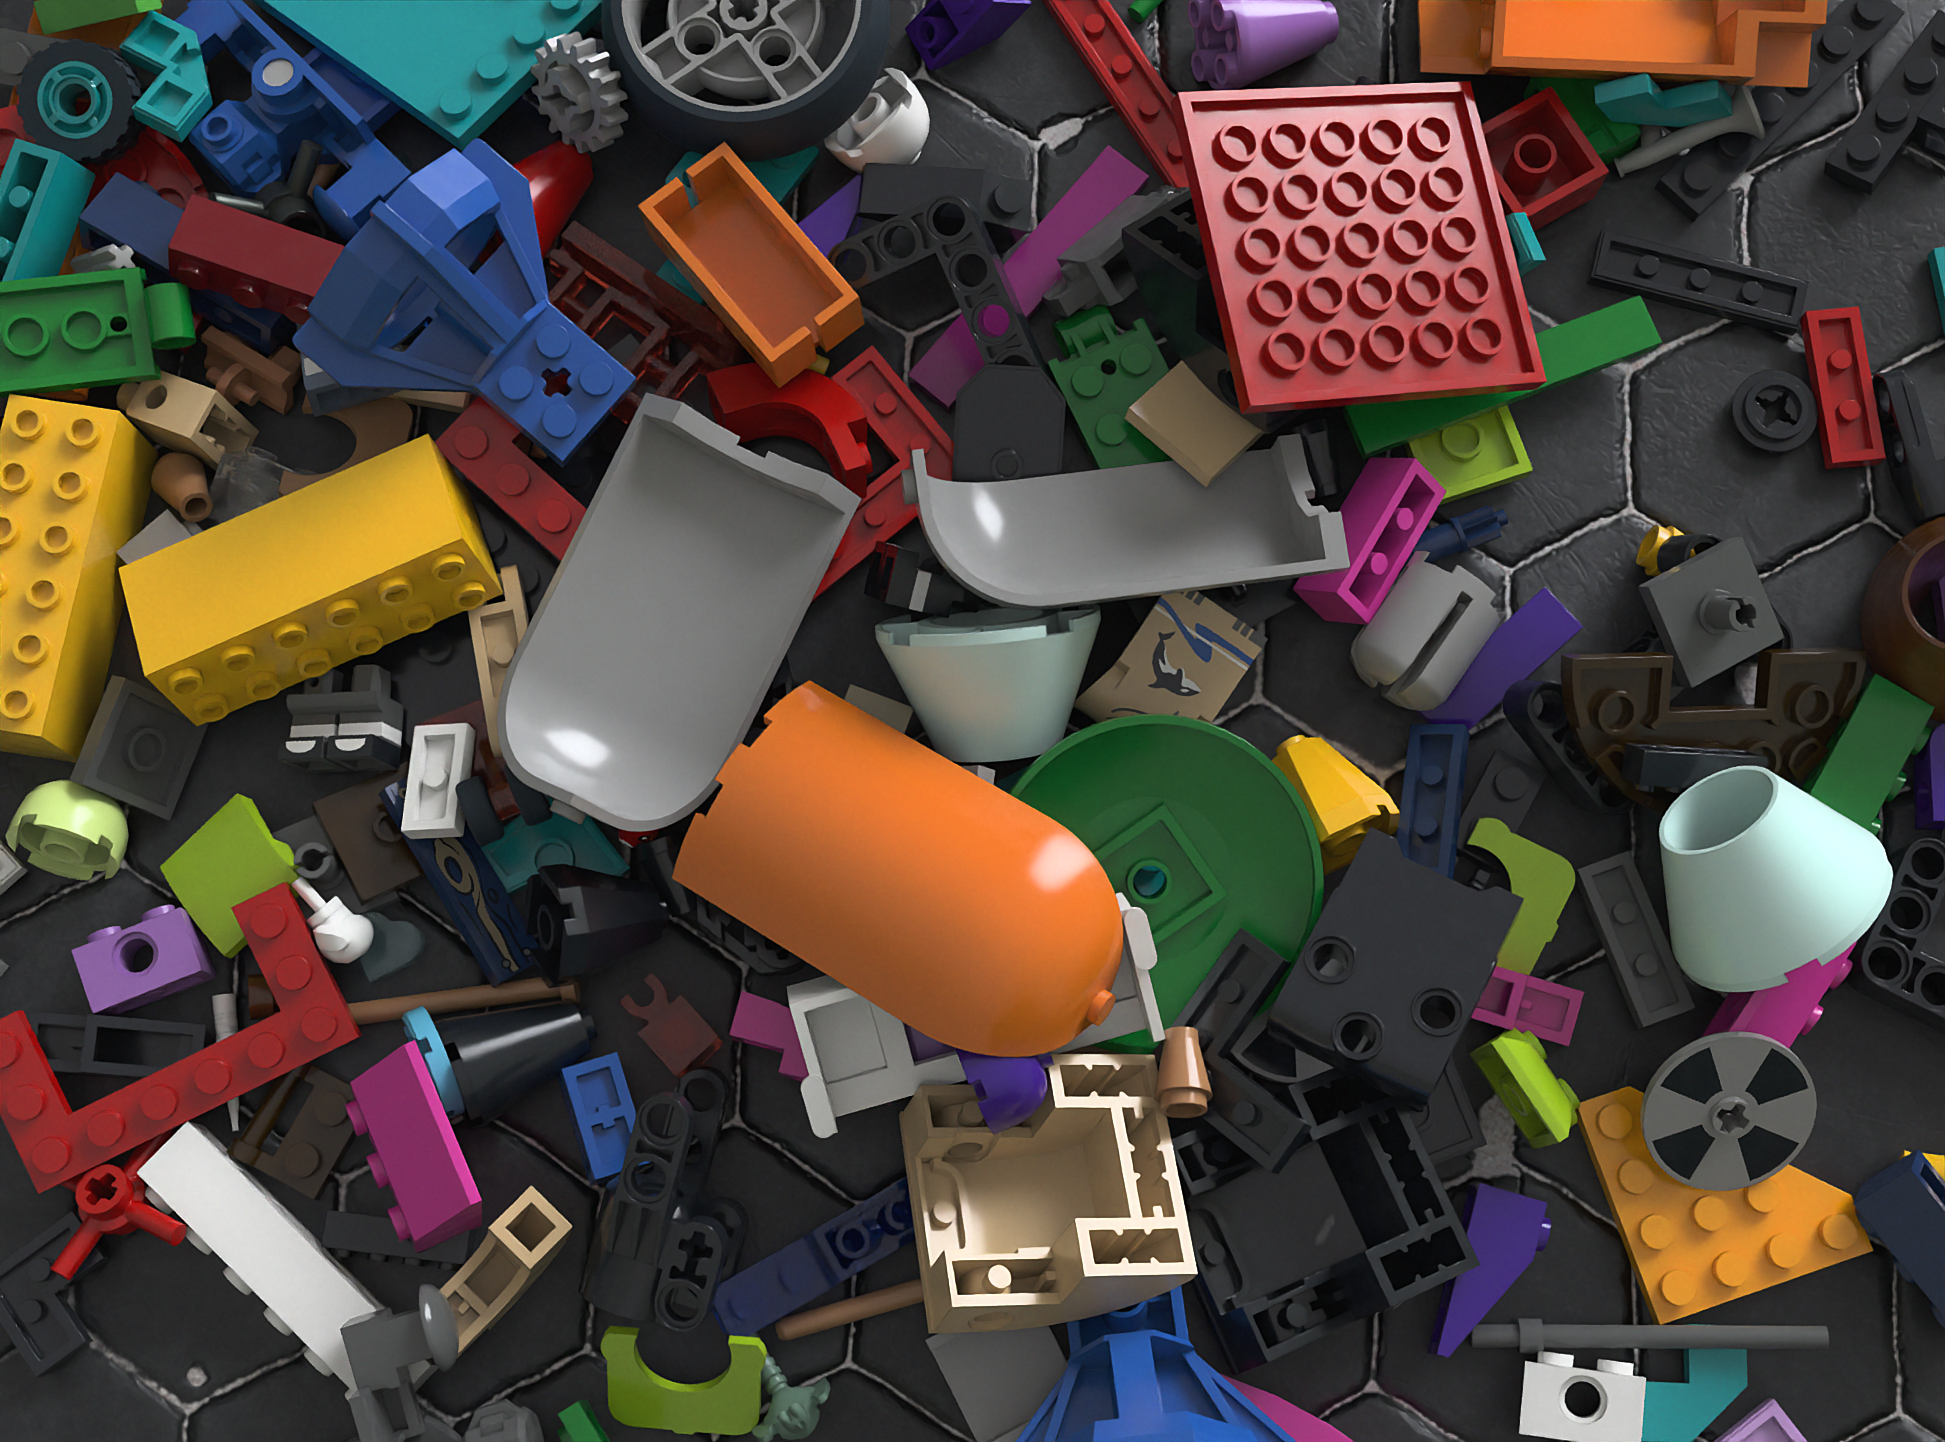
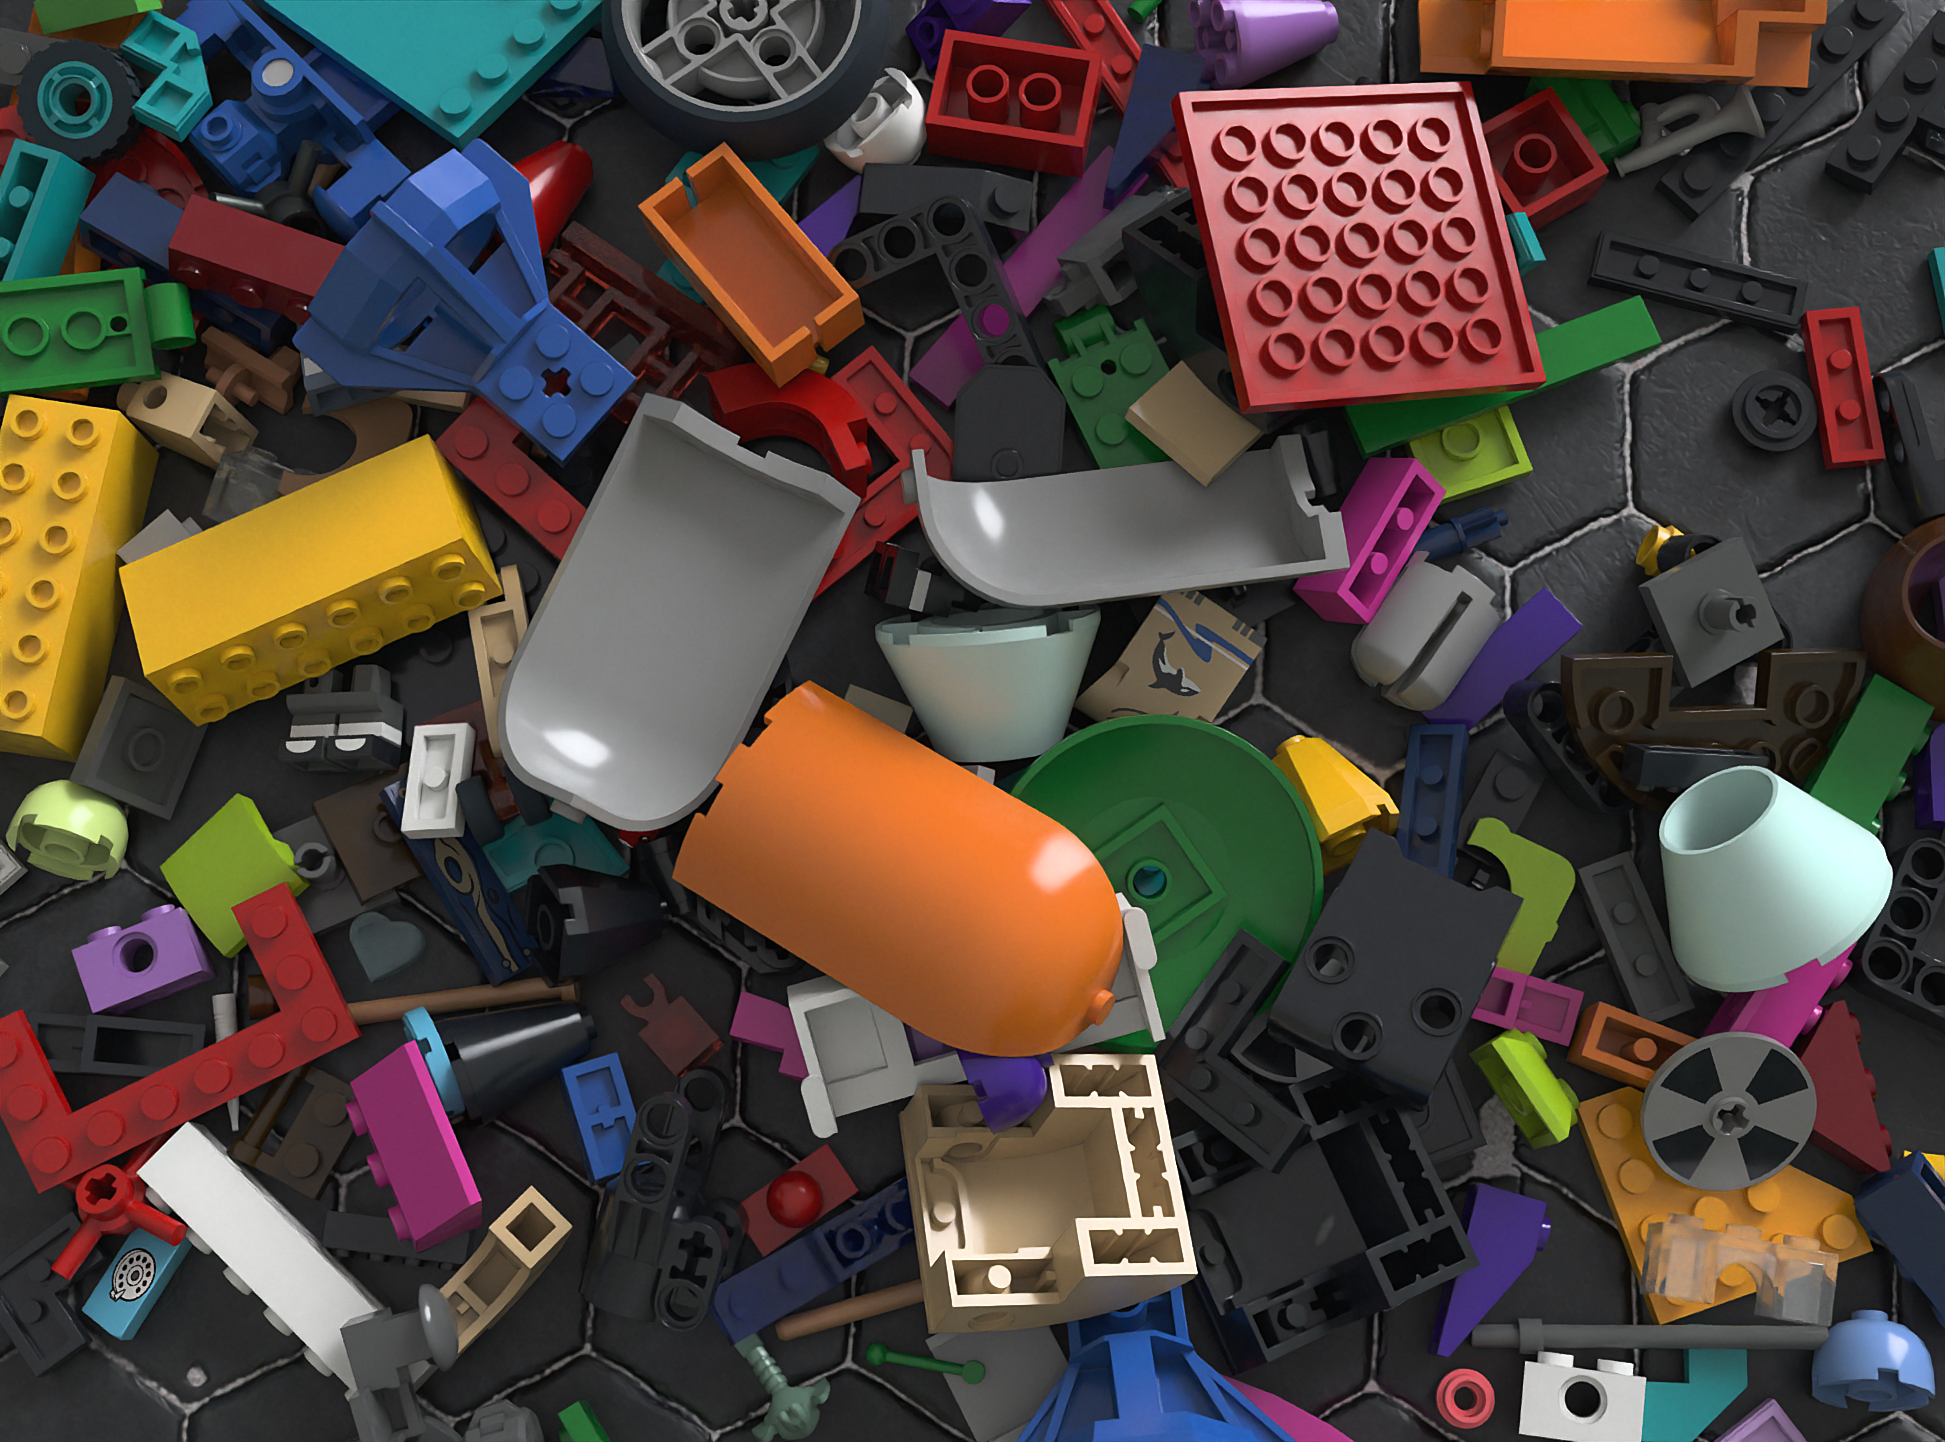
light grey piece [70,244,135,274] -> none
medium nougat cone [151,452,213,522] -> none
white piece [291,876,374,963] -> none
light grey gear [530,32,628,153] -> none
lime piece [601,1325,767,1435] -> none
medium nougat cone [1154,1026,1213,1118] -> none
teal tile [1594,73,1733,127] -> none
none -> medium azure slope [82,1228,193,1340]
none -> red tile [740,1143,860,1258]
none -> green hinge [866,1342,986,1384]
none -> red brick [925,29,1102,178]
none -> clear blue slope [1102,43,1211,210]
none -> coral plate [1435,1369,1495,1429]
none -> orange brick [1566,1001,1698,1092]
none -> clear arch [1639,1213,1839,1326]
none -> dark red slope [1791,1000,1892,1175]
none -> medium blue cylinder [1811,1310,1935,1412]

